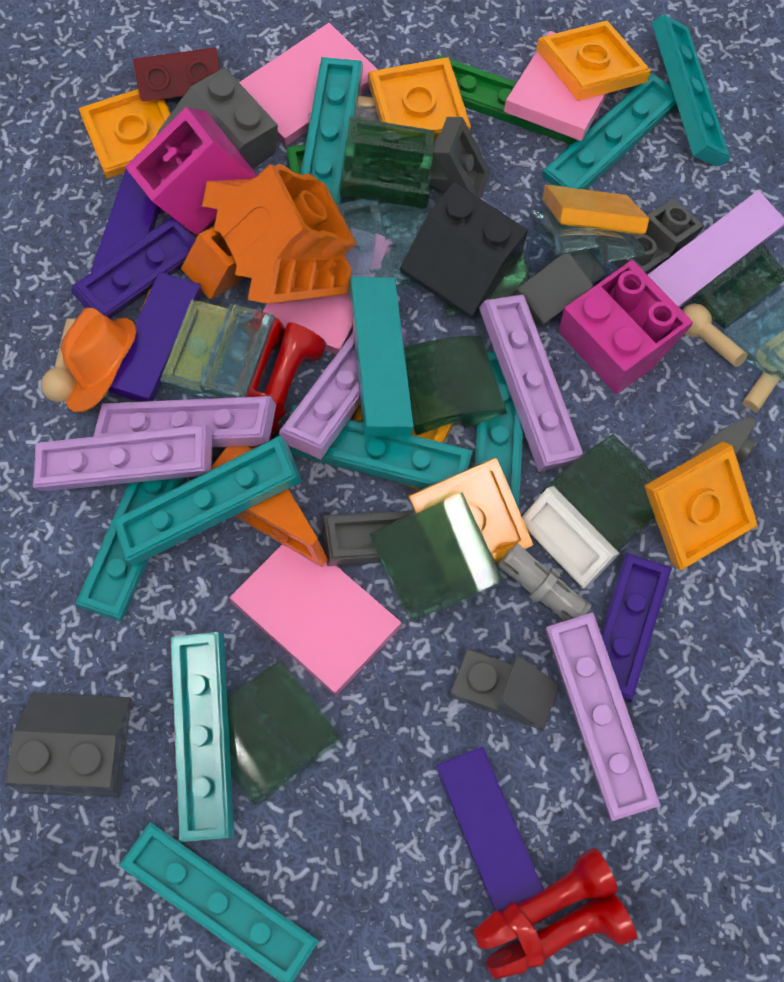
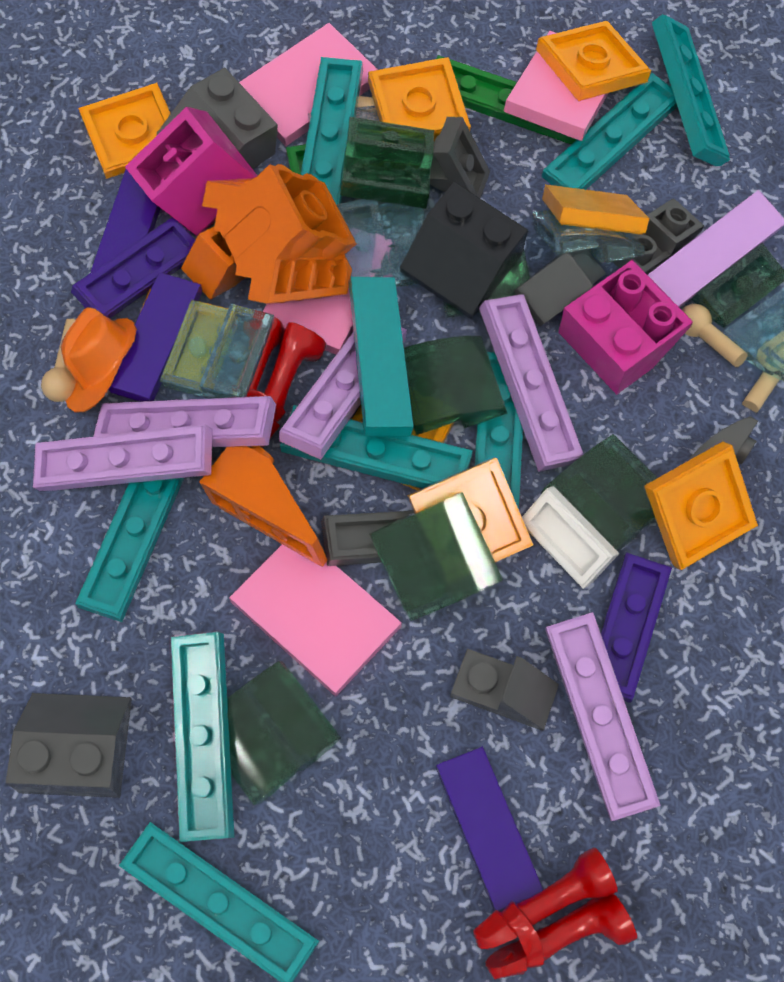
teal tile [113,435,302,566] -> none
dark red bracket [133,47,220,102] -> none
light grey pin [497,542,591,621] -> none

